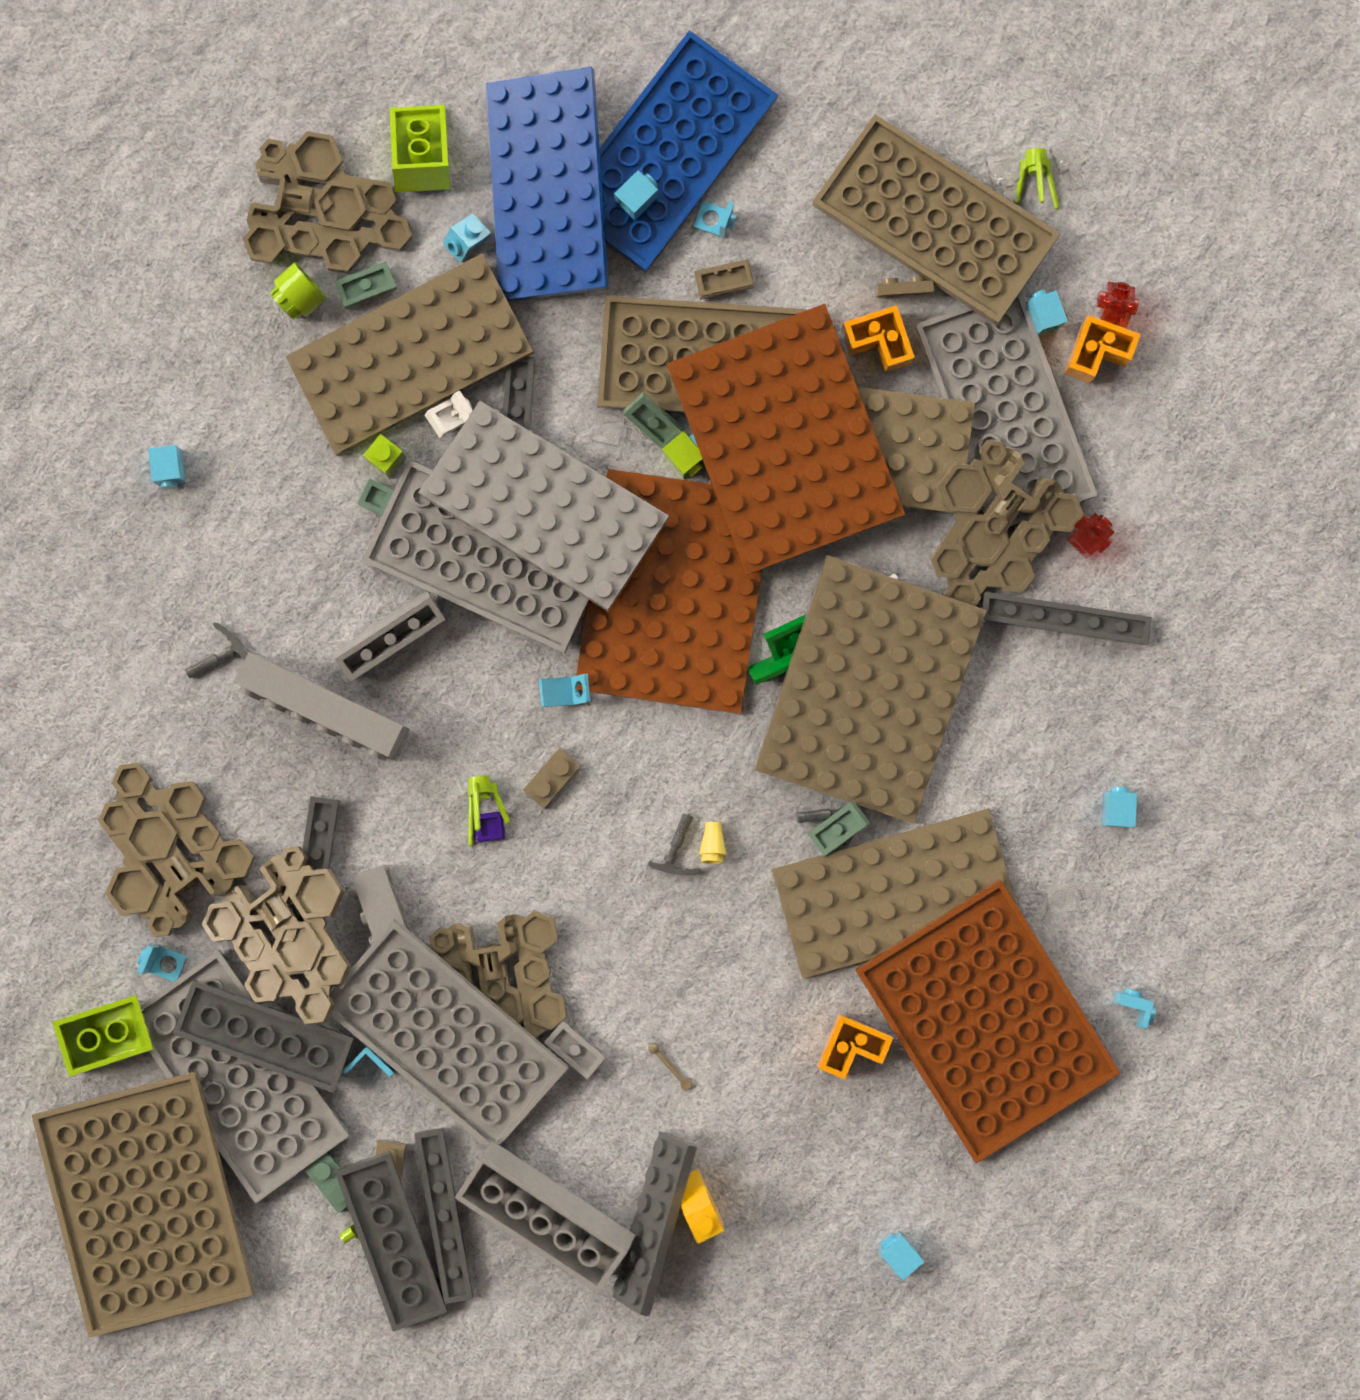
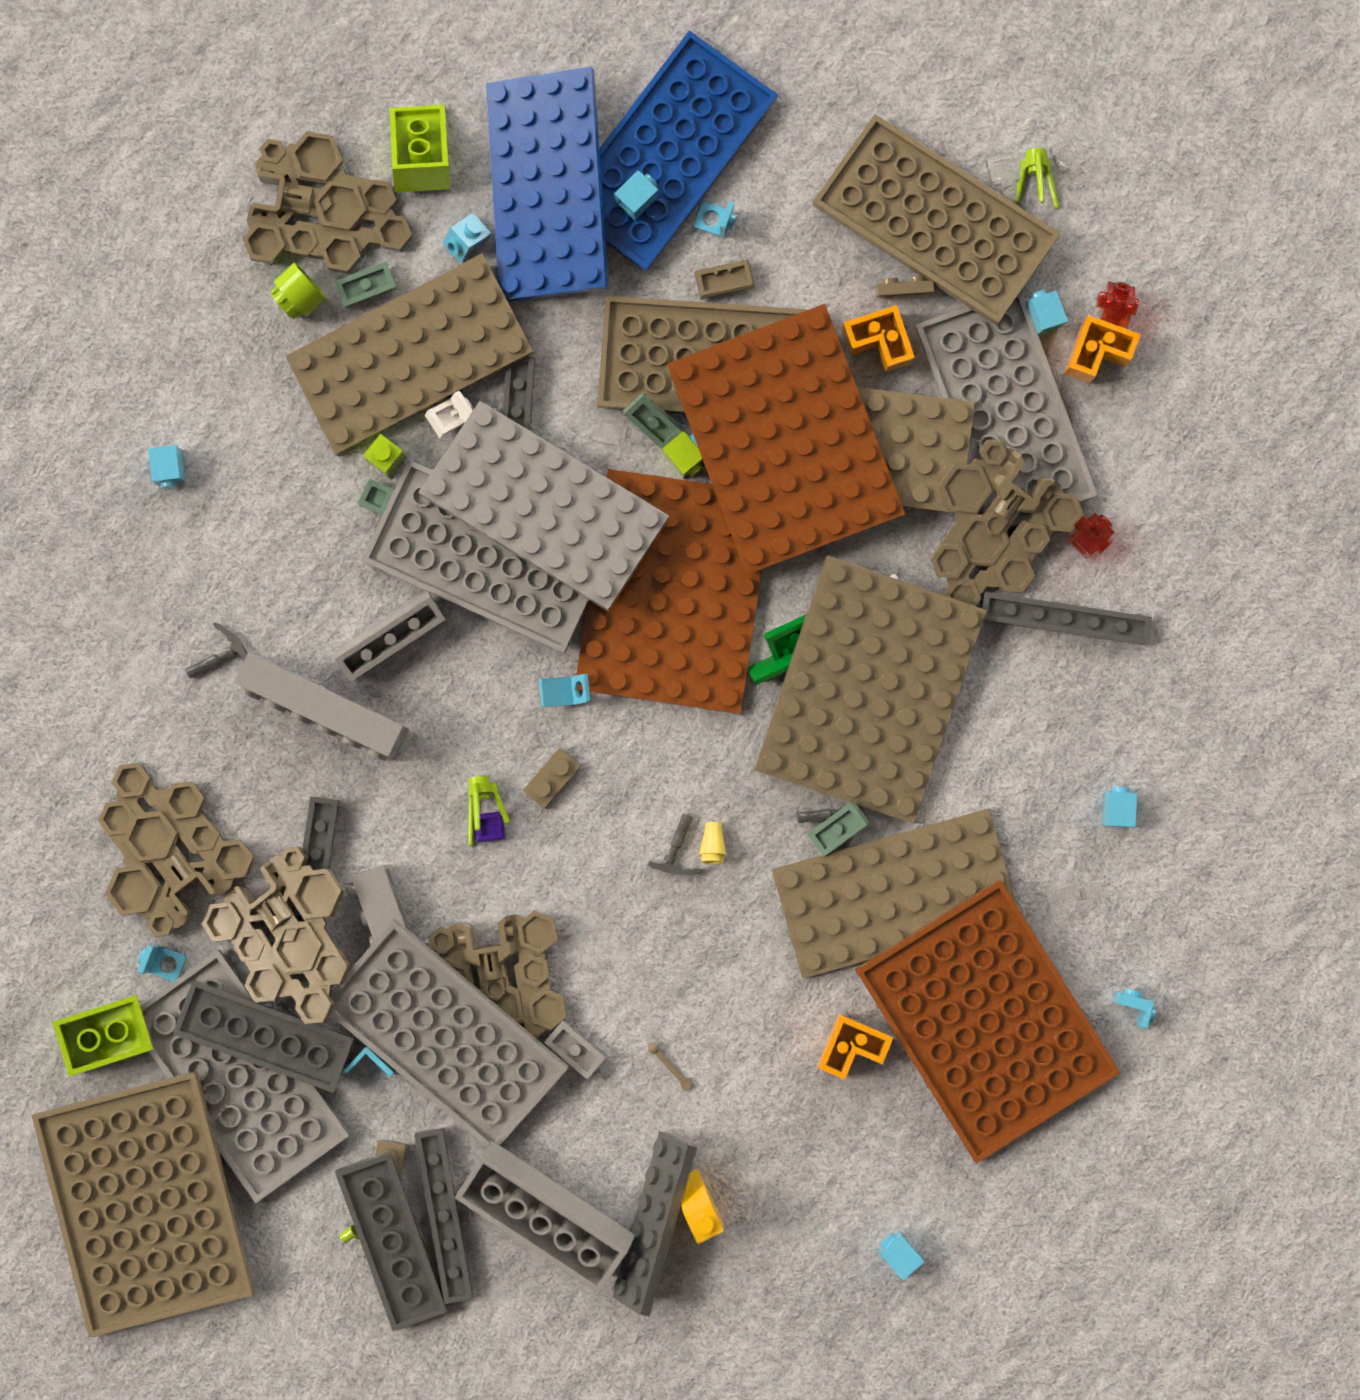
sand green plate [304,1151,347,1213] -> none

